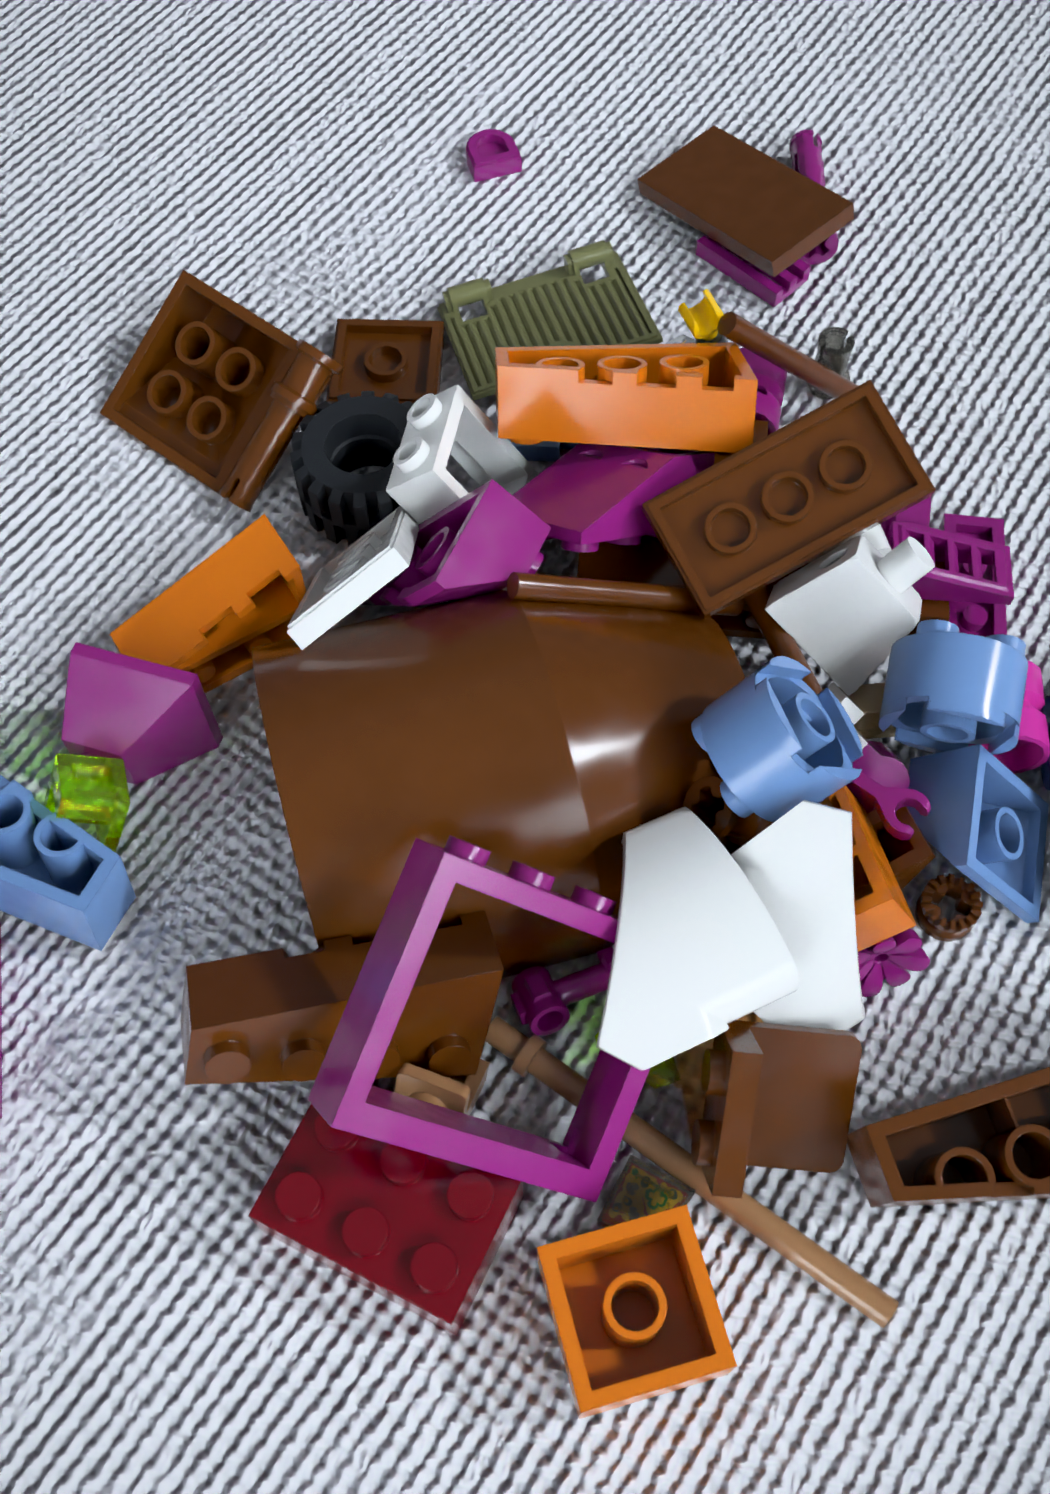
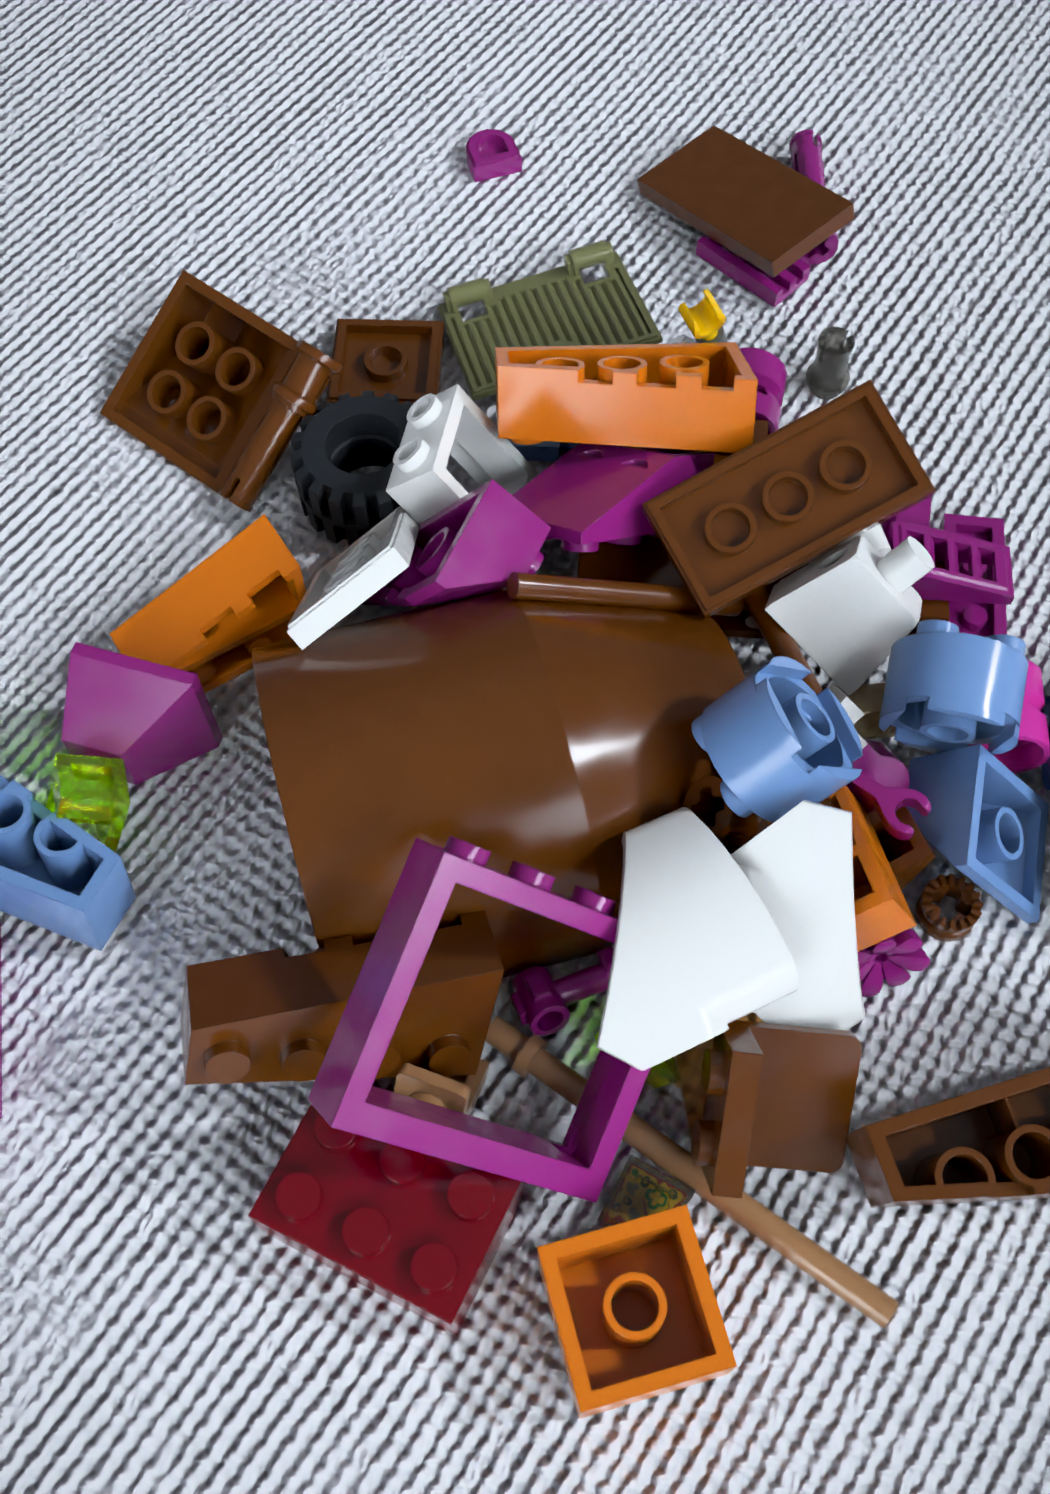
reddish brown bar [717,312,859,399] -> none

